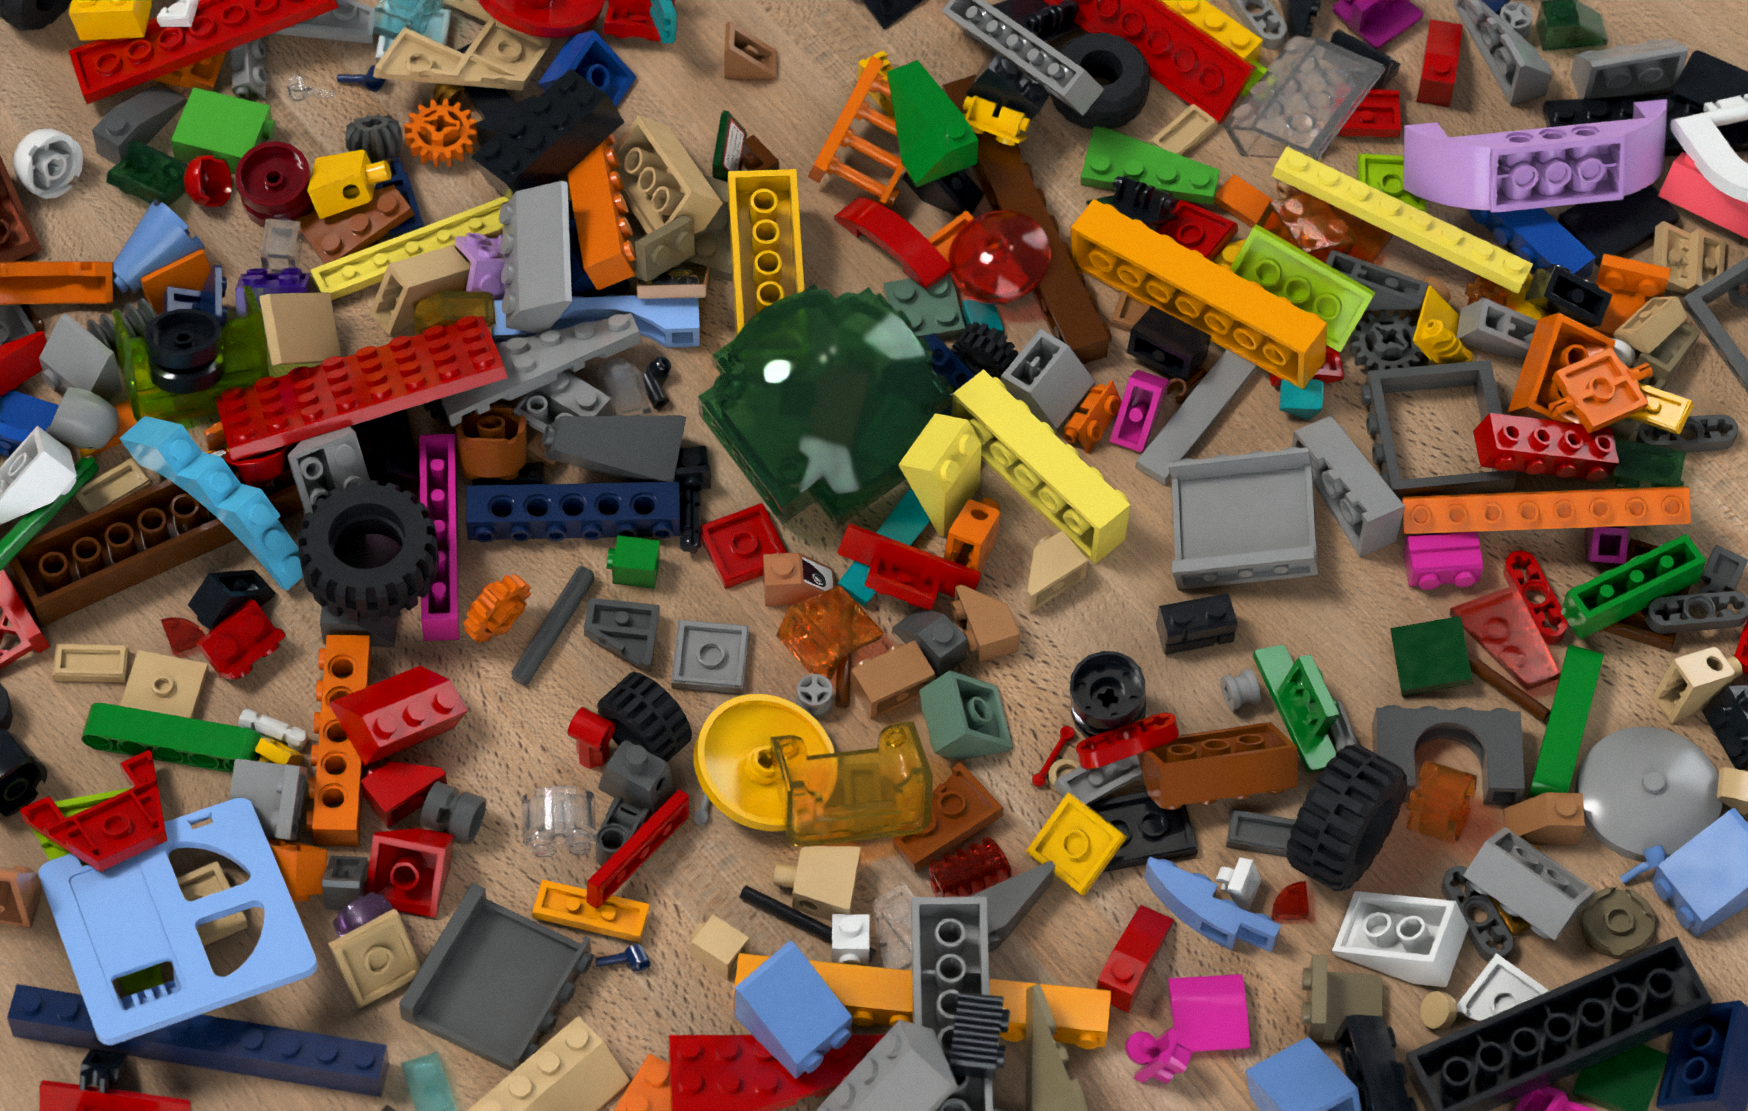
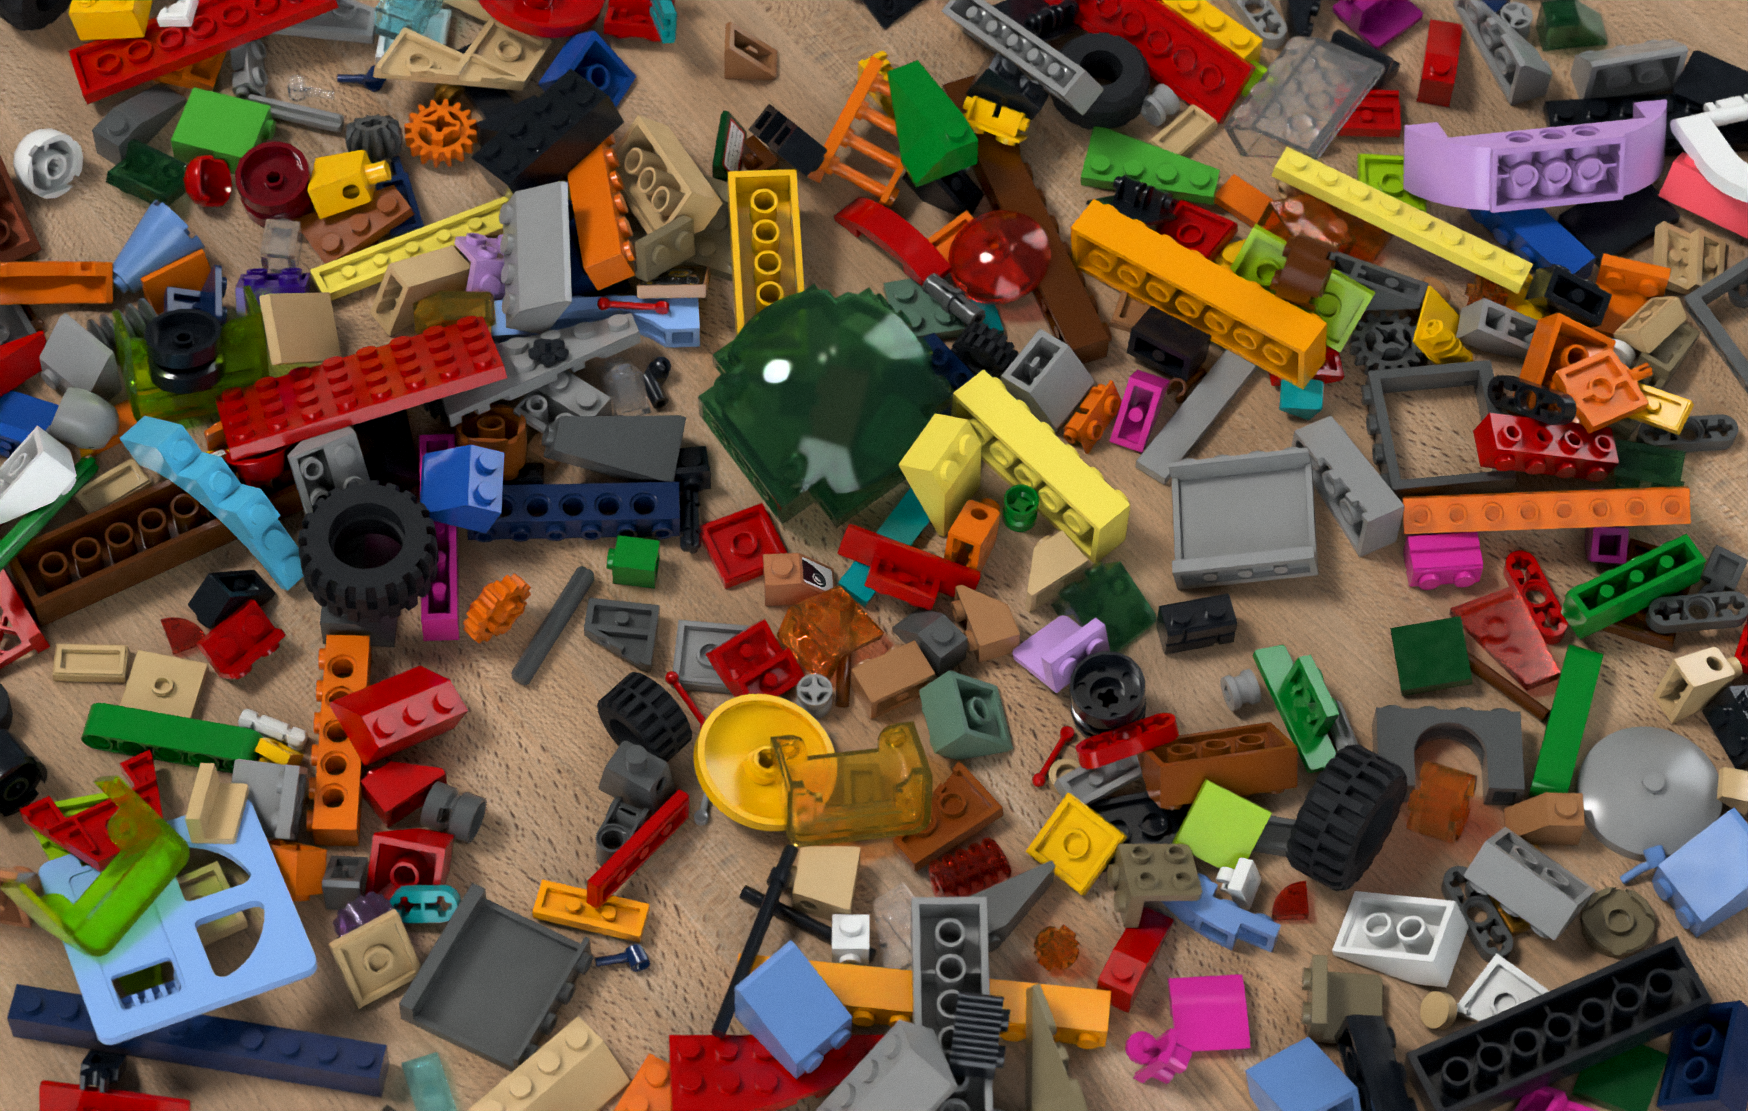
clear brick [521,786,597,858] -> none
red piece [567,707,616,769] -> none
tan brick [690,914,749,981] -> none
none -> clear neon green windscreen [0,775,190,957]
none -> tan panel [185,763,249,844]
none -> light grey axle [247,94,344,132]
none -> teal beam [388,885,461,923]
none -> blue slope [420,445,504,533]
none -> black plant [528,338,569,365]
none -> red hinge [597,297,670,314]
none -> red hinge [665,671,706,729]
none -> red slope [705,619,805,697]
none -> black bar [711,844,798,1038]
none -> black arch [748,104,828,177]
none -> dark grey pin [922,273,986,325]
none -> green wheel [1002,484,1039,532]
none -> lavender bracket [1012,615,1110,693]
none -> clear orange gear [1034,924,1080,972]
none -> clear green bracket [1051,561,1156,652]
none -> dark tan bracket [1107,844,1202,928]
none -> light grey wheel [1140,84,1180,126]
none -> lime tile [1172,779,1272,870]
none -> reddish brown brick [1270,232,1340,312]
none -> black beam [1487,375,1576,425]

